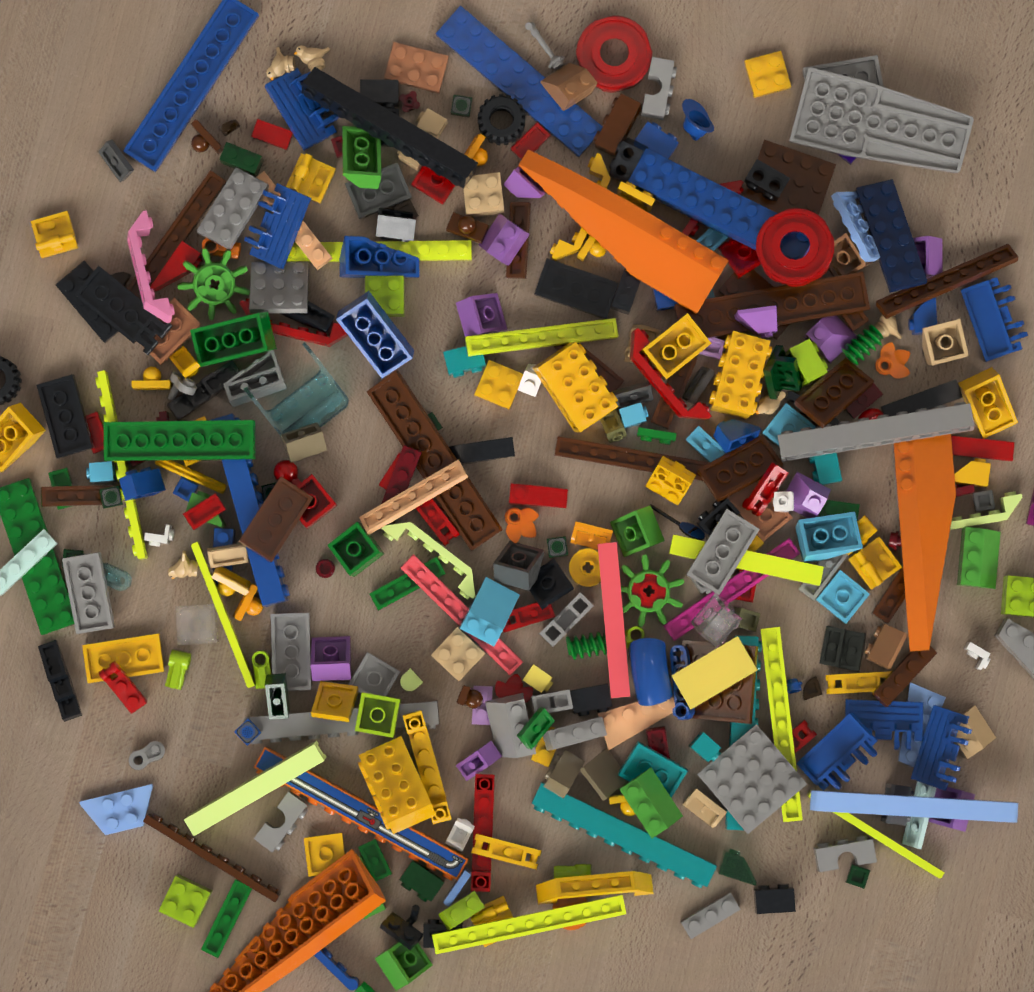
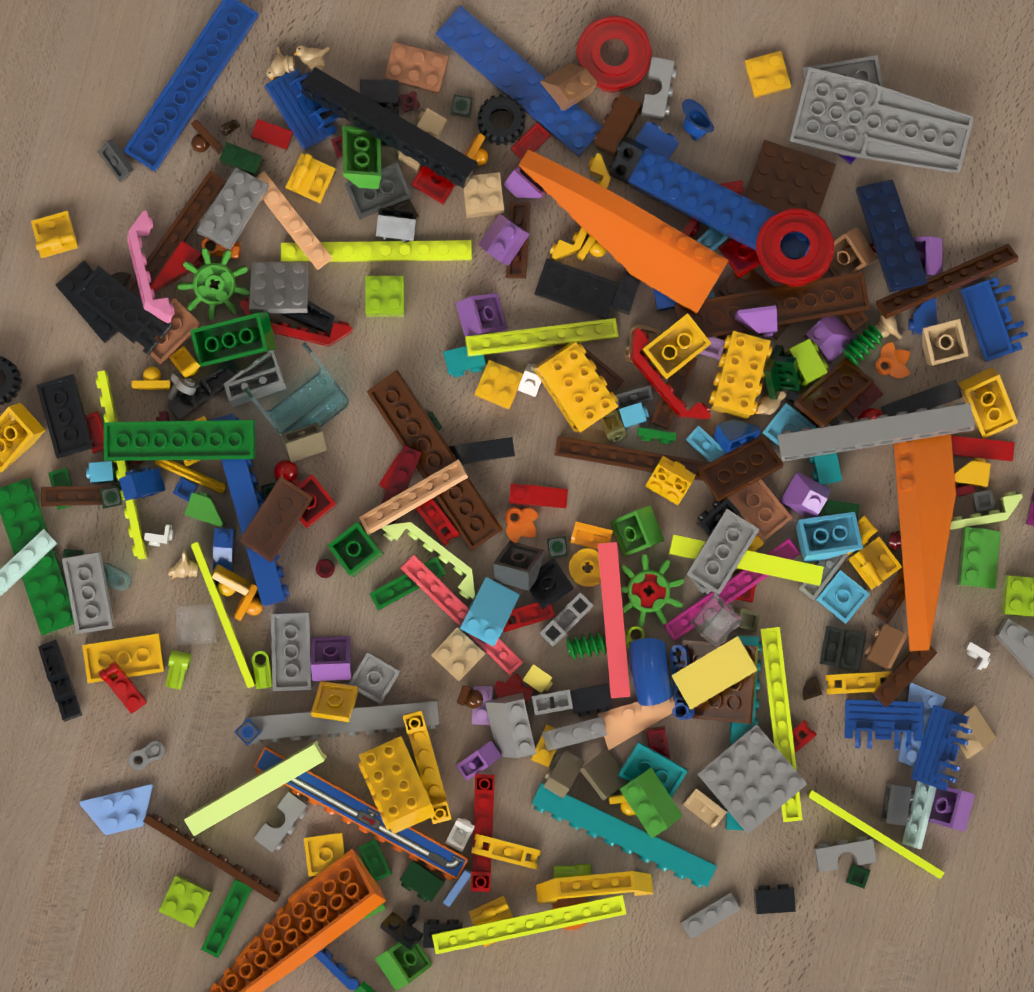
red tile [183,493,227,530] -> none
tan tile [207,543,249,569] -> none
blue hinge [244,183,311,269] -> none
dark green brick [265,673,290,720] -> none
blue brick [336,291,414,378] -> none
blue wedge [339,236,419,278] -> none
lime brick [355,692,401,738] -> none
yellowish green tile [400,668,423,691] -> none
lime brick [438,891,485,931] -> none
reddish brown tile [446,212,489,244] -> none
green plate [517,707,555,750] -> none
light grey piece [525,22,565,70] -> none
yellow plate [616,181,655,213] -> none
piece [649,504,705,540] -> none
dark grey tile [682,366,715,404] -> none
teal brick [689,732,721,762] -> none
clear green slope [717,848,757,886] -> none
red plate [742,462,789,516] -> none
black brick [744,159,790,201] -> none
white bracket [773,491,794,512] -> none
blue plate [786,678,802,694] -> none
blue hinge [796,712,878,791] -> none
light blue beam [810,790,1019,823] -> none
light blue wing [831,192,880,262] -> none

